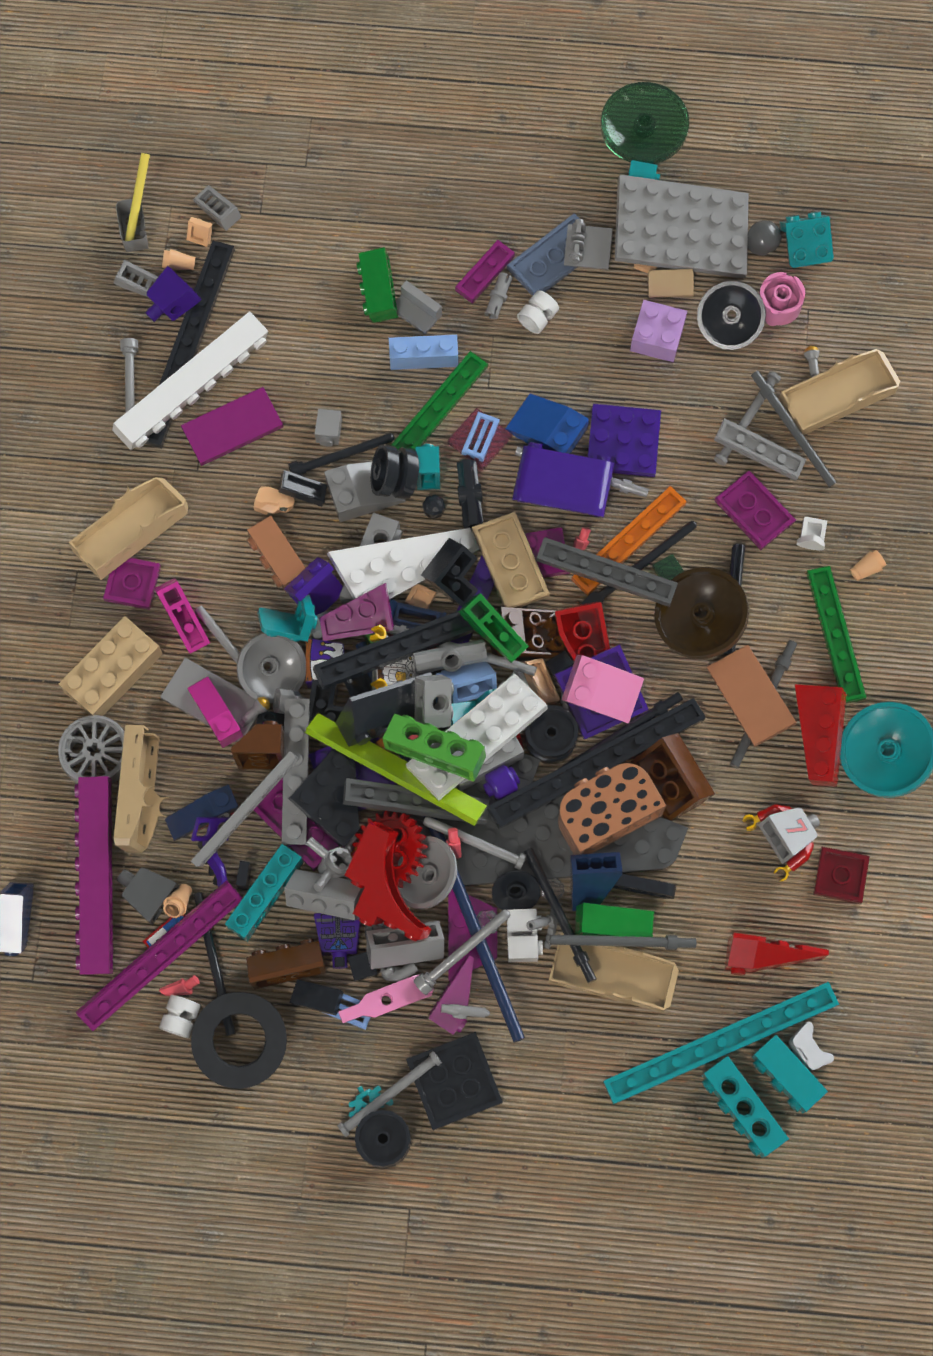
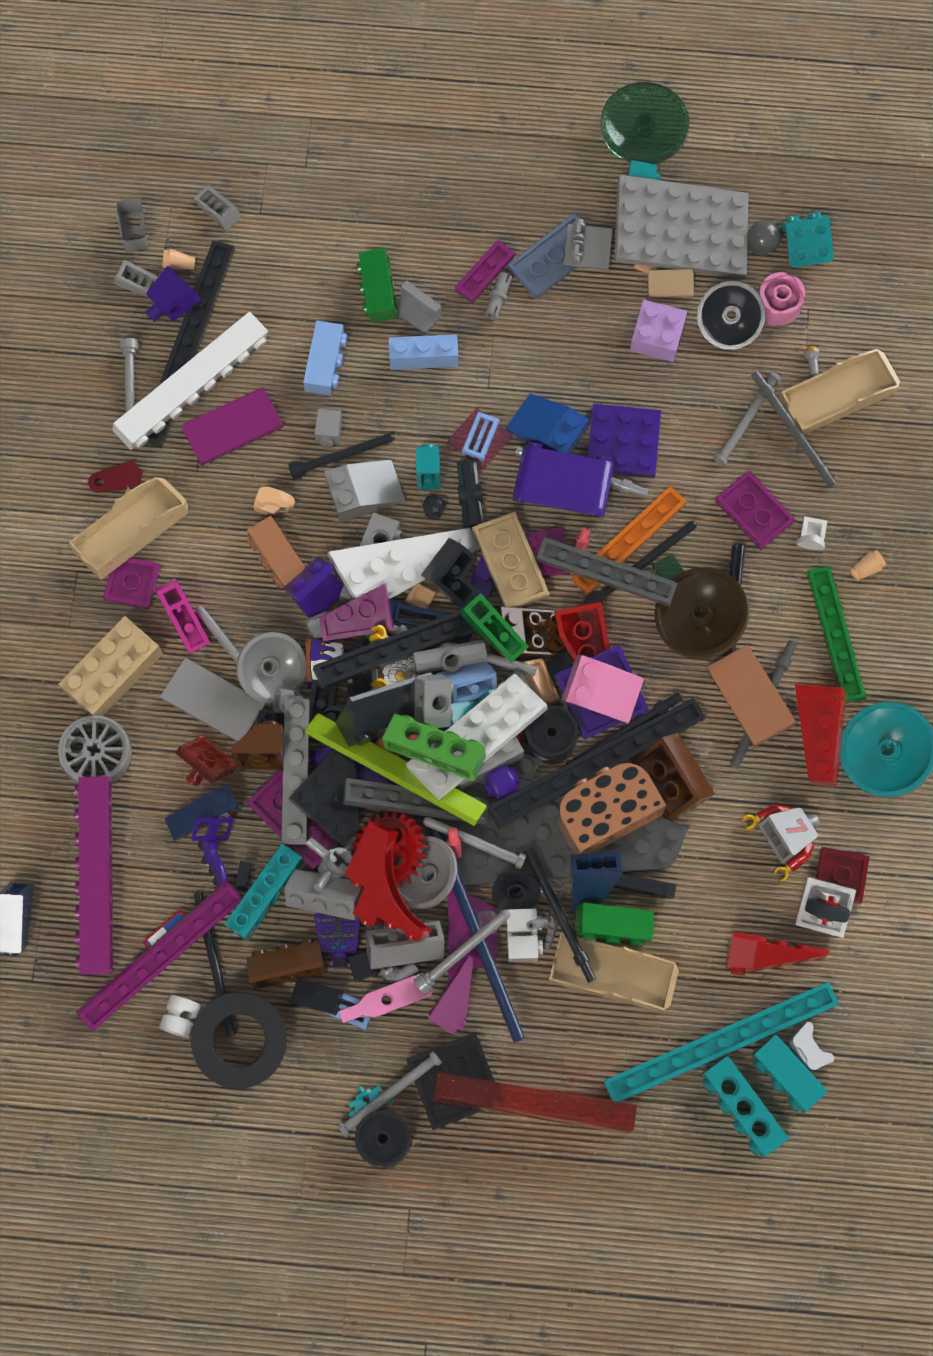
tan piece [114,725,169,853] -> none
dark grey torso [117,867,179,926] -> none
light yellow piece [125,153,150,241] -> none
coral bar [159,975,200,996] -> none
light nougat cone [163,884,192,918] -> none
light nougat tile [186,217,213,247] -> none
dark pink slope [187,676,243,748] -> none
light grey tile [191,751,299,867] -> none
light grey piece [239,697,270,727] -> none
teal bracket [257,595,318,642] -> none
black tile [279,470,327,507] -> none
black wheel [370,444,419,499] -> none
green tile [391,351,488,450] -> none
light grey piece [441,1004,490,1019] -> none
white wheel [517,290,559,334] -> none
dark grey bar [549,935,697,950] -> none
light grey tile [714,418,807,481] -> none
none -> dark red piece [88,460,143,493]
none -> clear red tile [175,736,237,786]
none -> light blue brick [303,320,347,396]
none -> clear red brick [431,1072,637,1134]
none -> white plate [795,877,856,938]

